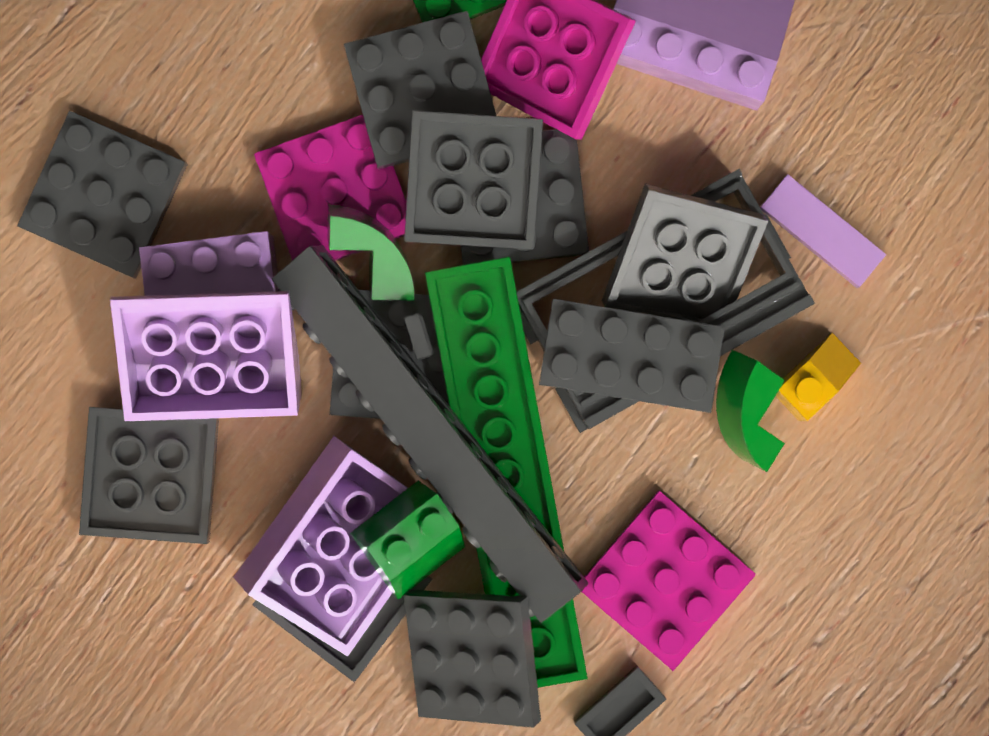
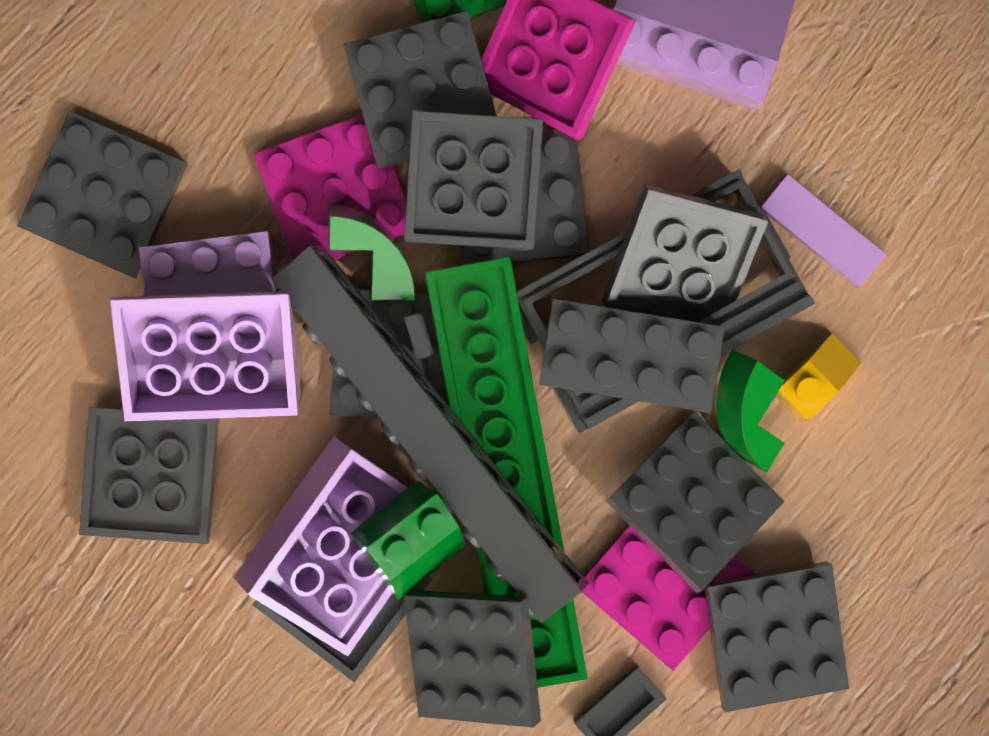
none -> dark grey plate [606,411,785,593]
none -> dark grey plate [704,561,849,712]

